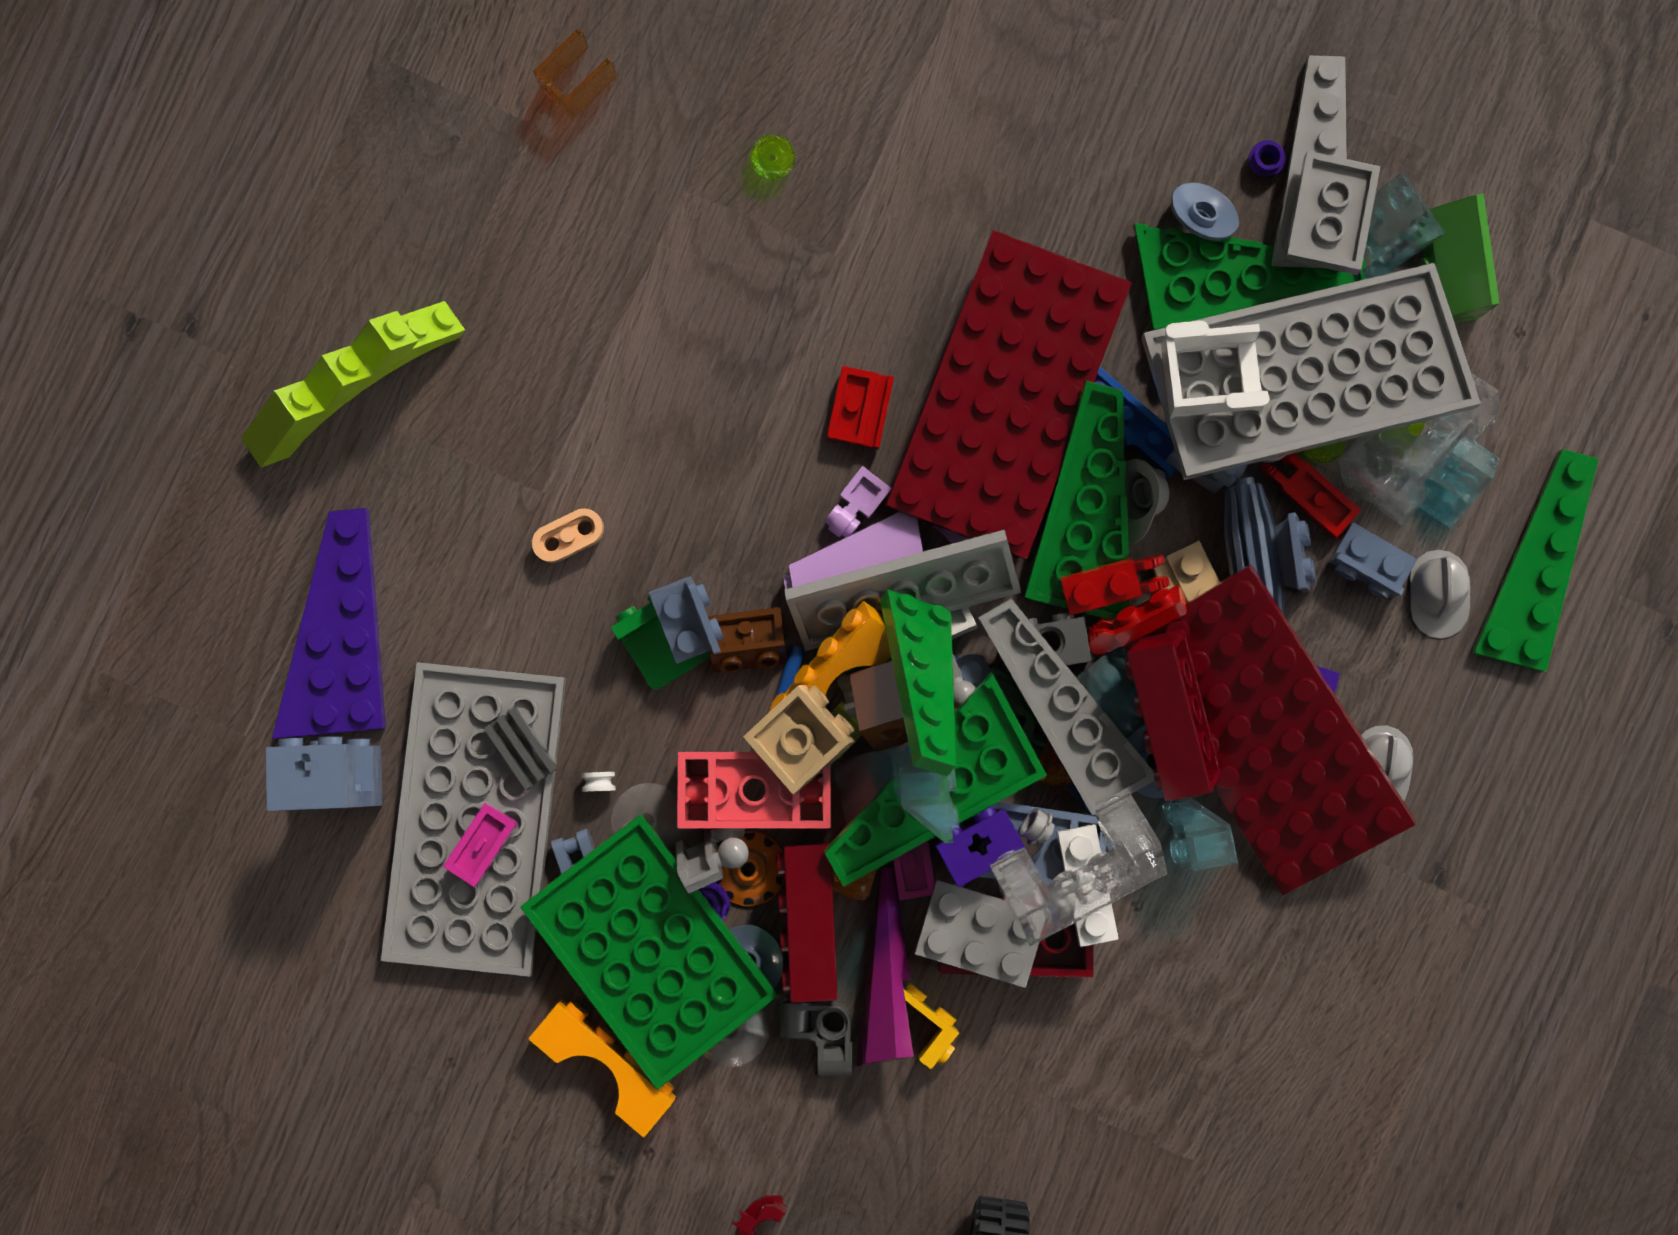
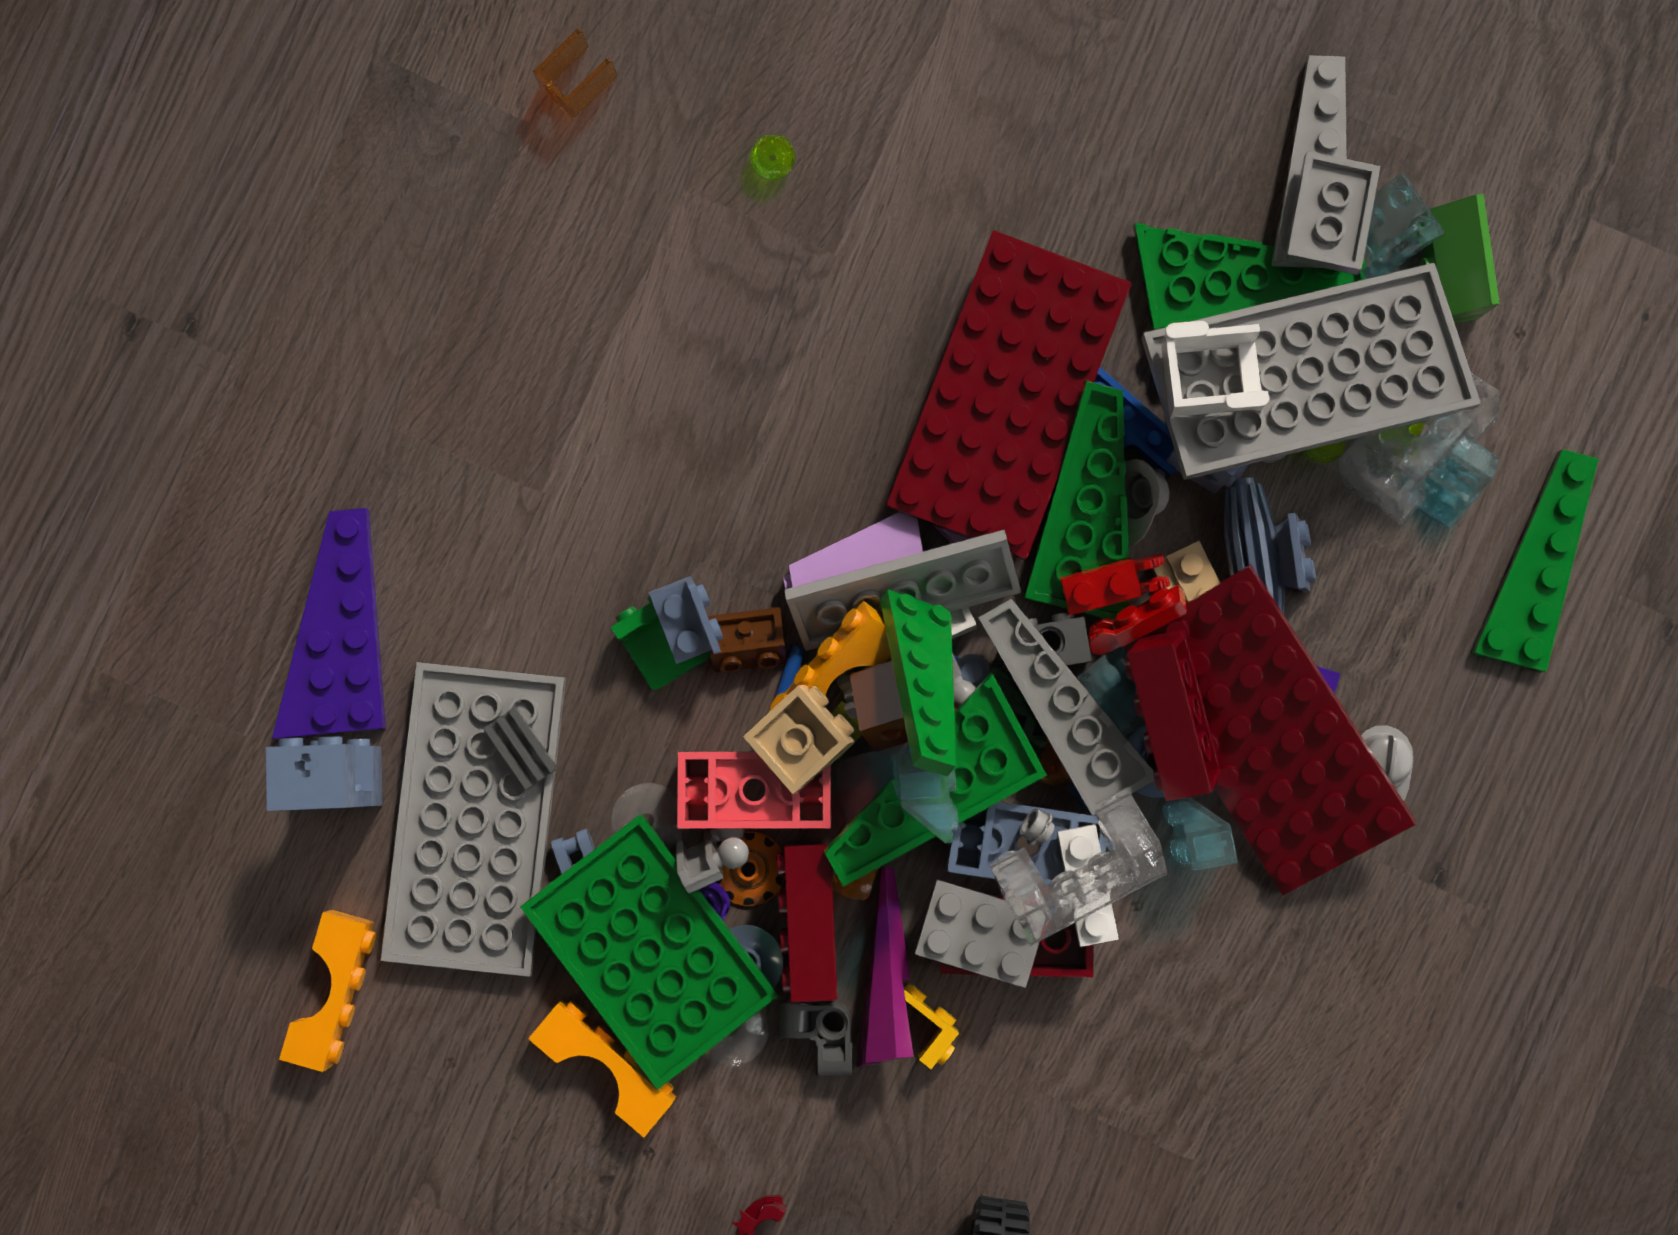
lime arch [240,301,465,468] -> none
dark pink plate [443,803,518,887] -> none
light nougat plate [532,508,604,563] -> none
white bush [581,772,616,792] -> none
lavender plate [824,466,892,538] -> none
red plate [827,366,894,450] -> none
dark pink plate [893,841,935,900] -> none
dark purple brick [935,805,1027,888] -> none
sand blue dish [1171,182,1239,241] -> none
dark purple plate [1248,140,1286,178] -> none
red hinge [1259,453,1361,539] -> none
sand blue bracket [1328,522,1418,600] -> none
light grey piece [1410,550,1470,639] -> none
none -> light orange arch [279,910,376,1072]

